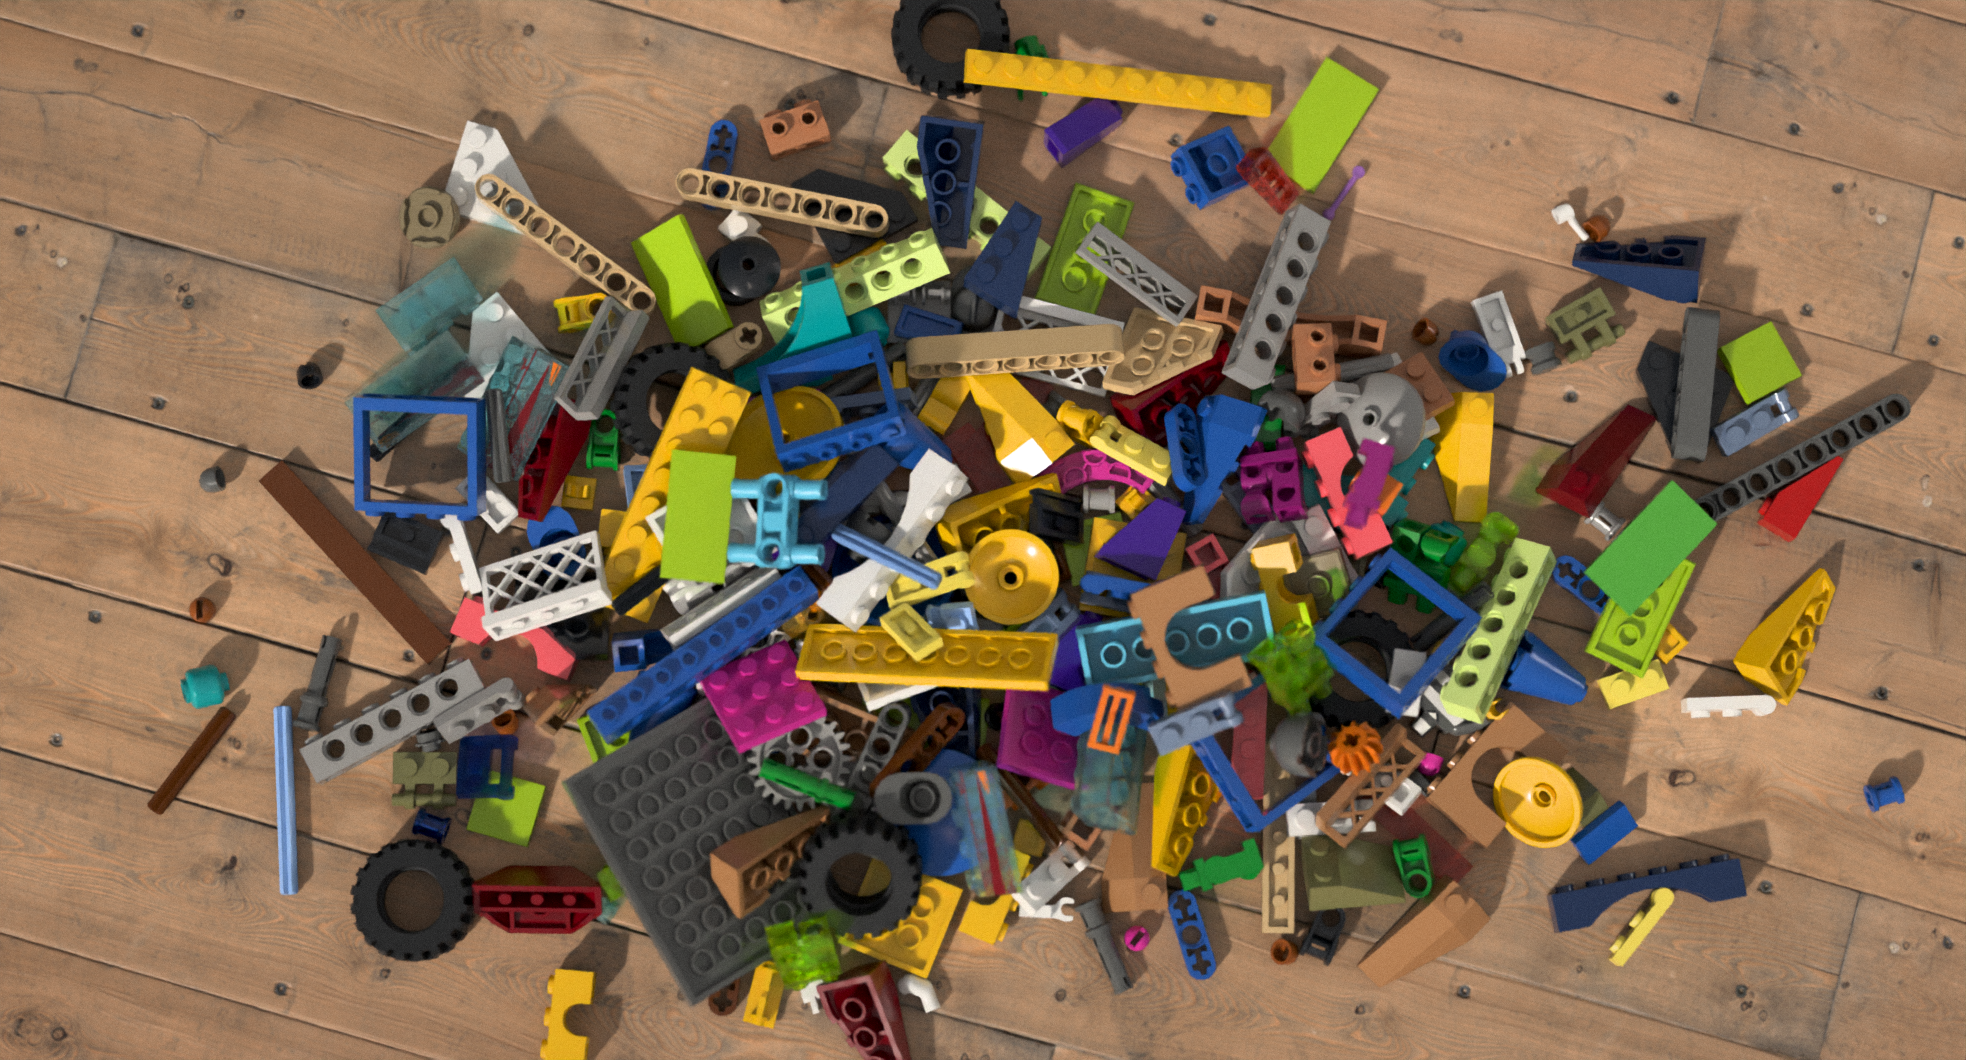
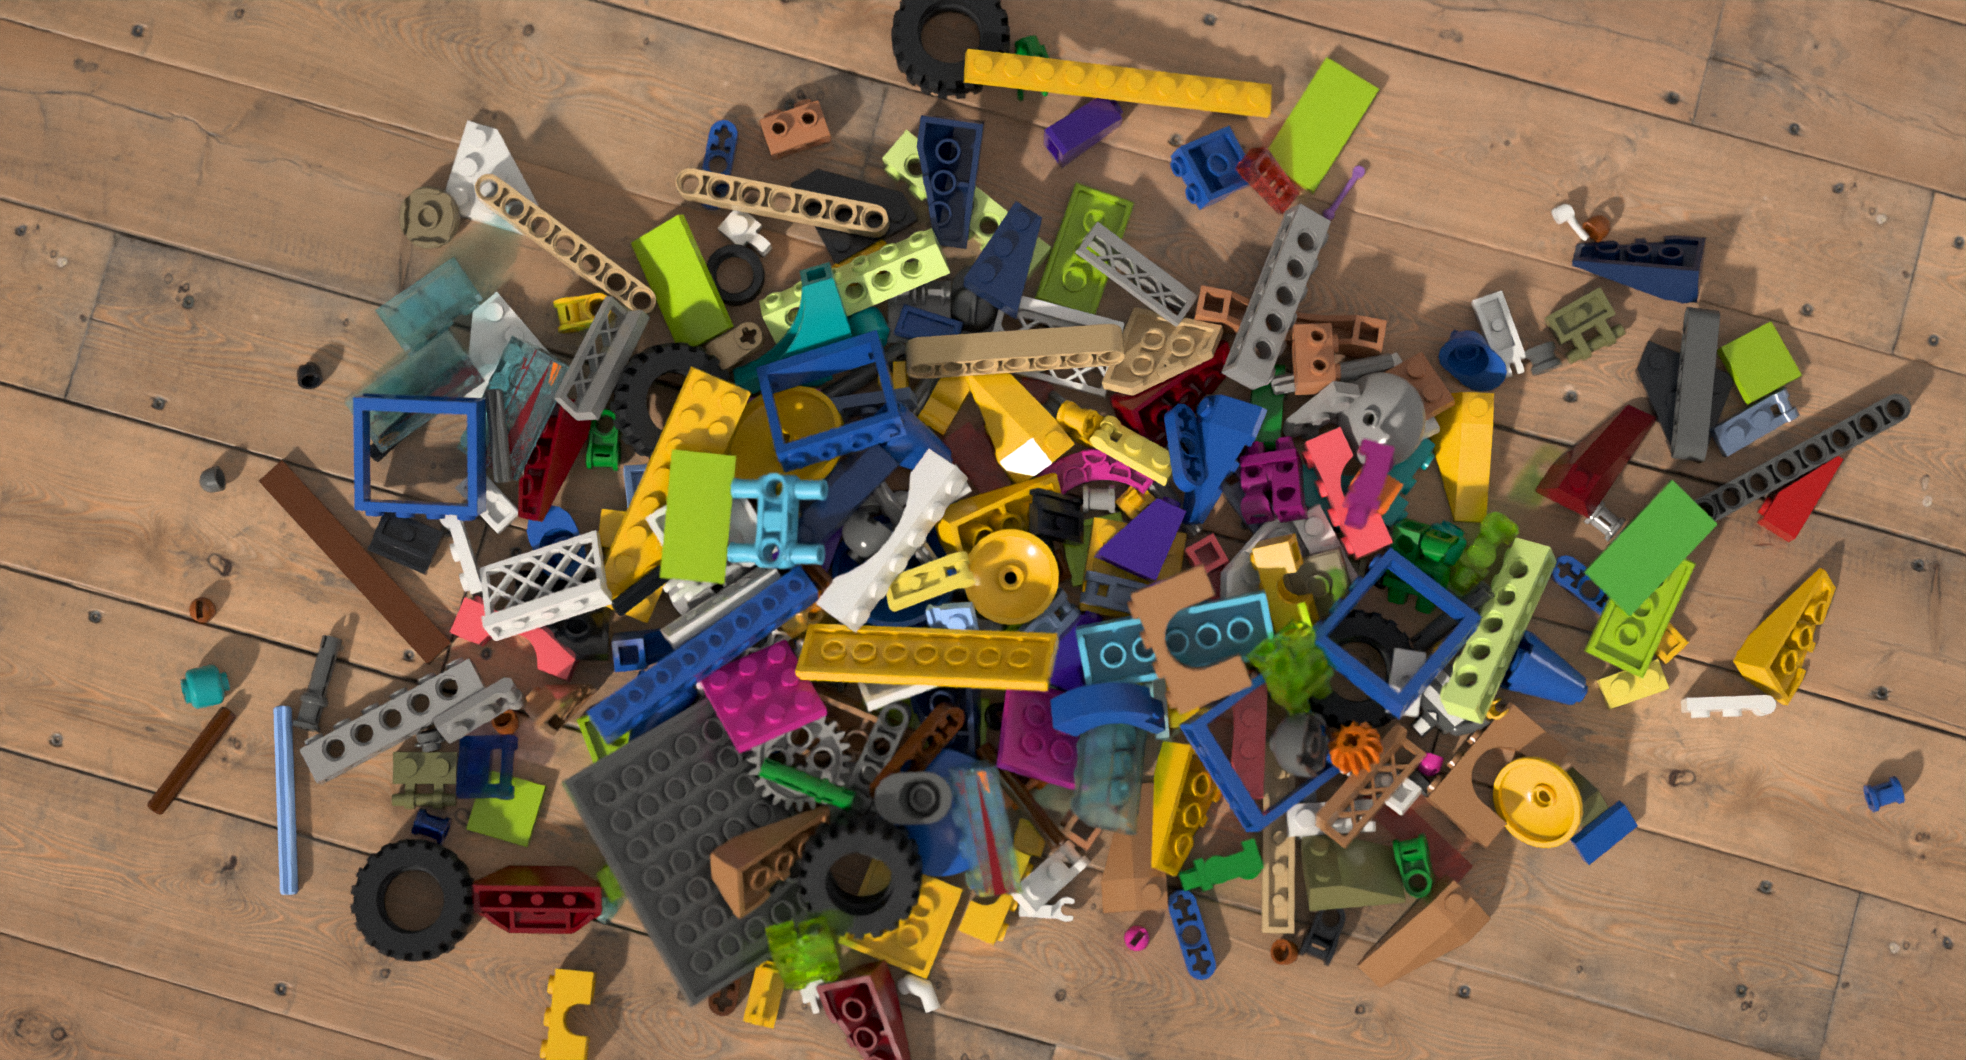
yellow tile [561,475,598,511] -> none
black dish [718,236,781,299] -> none
medium blue axle [832,524,943,589] -> none
light yellow plate [880,602,943,662] -> none
dark grey pin [1074,897,1134,995] -> none
blue hinge [1079,574,1150,600] -> none
orange tile [1087,683,1136,755] -> none
sand blue plate [1147,690,1244,756] -> none
dark grey hair [1257,389,1306,433] -> none
dark orange hinge [1412,318,1439,346] -> none
dark blue arch [1547,854,1747,933] -> none
light yellow plate [1608,888,1674,966] -> none

